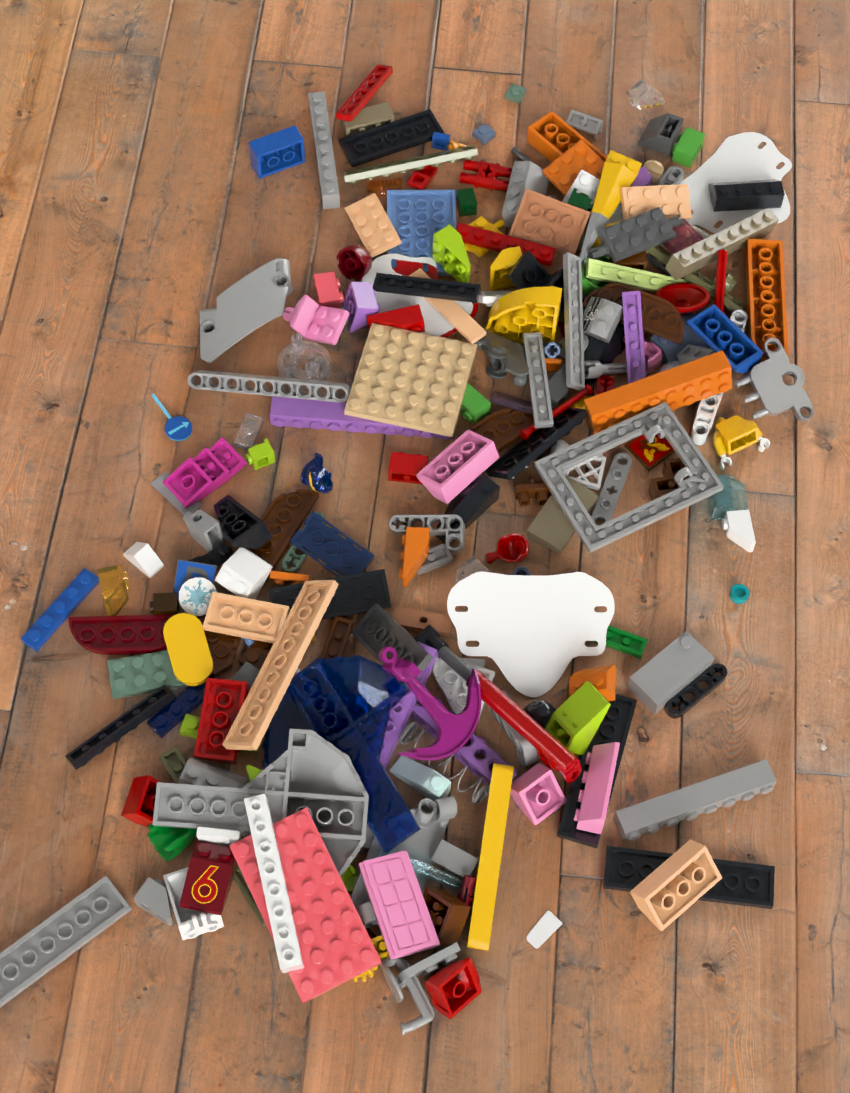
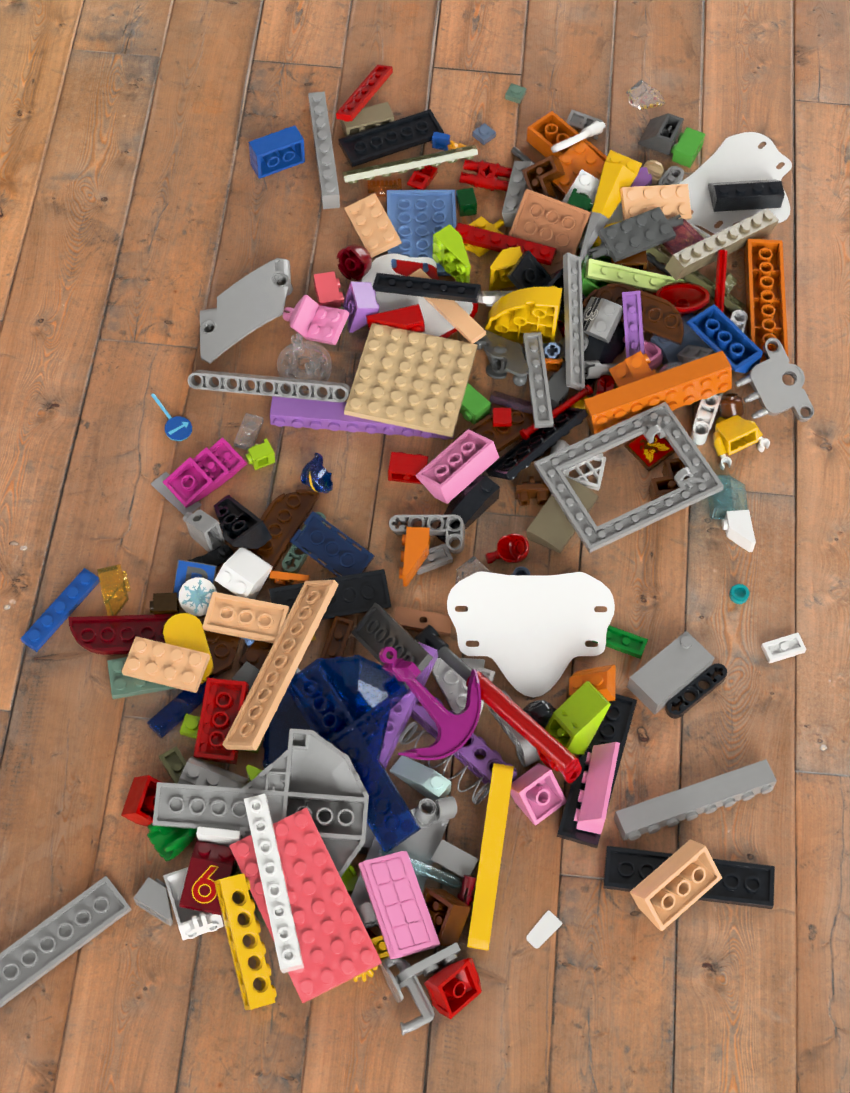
black plate [65,684,176,770] -> none
white slope [123,542,164,578] -> none
light grey piece [591,453,632,526] -> none
none -> light nougat plate [122,636,210,693]
none -> yellow brick [214,873,277,1010]
none -> red tile [492,408,512,427]
none -> reddish brown brick [522,155,565,198]
none -> white plant [551,121,605,153]
none -> orange plate [609,351,657,387]
none -> reddish brown head [719,393,744,419]
none -> white plate [761,633,806,664]

